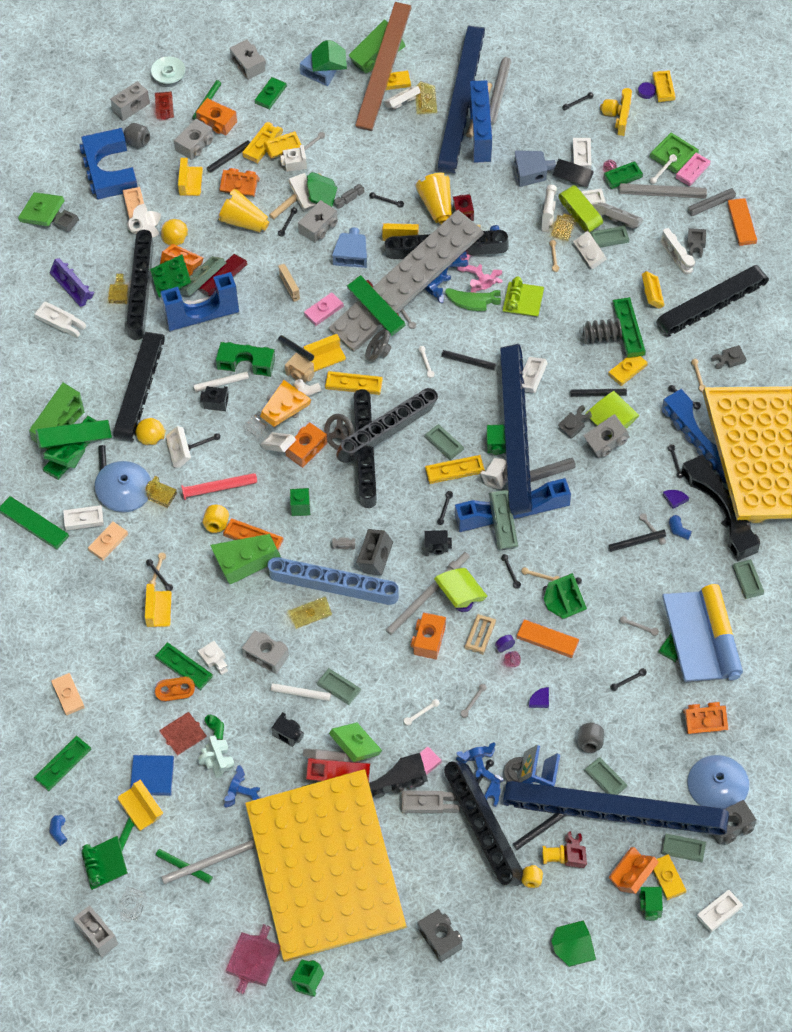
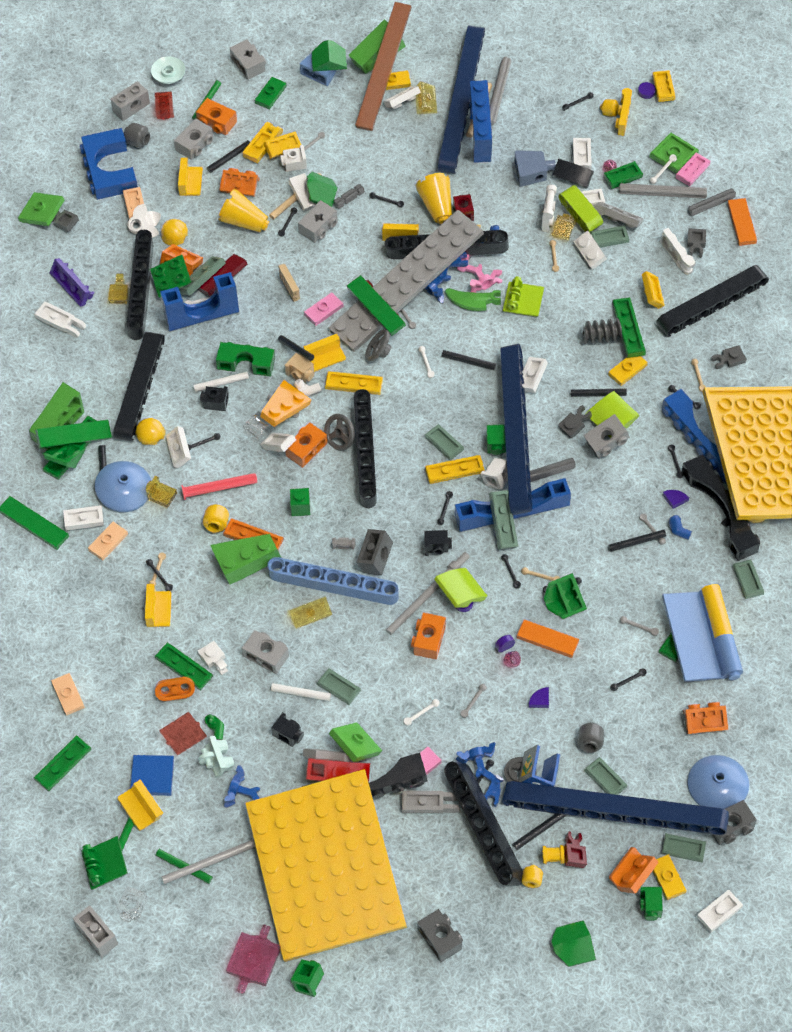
blue arm [49,815,68,846] -> none
medium blue torso [333,227,367,268] -> none
black beam [336,388,438,463] -> none
tan tile [465,614,496,655] -> none

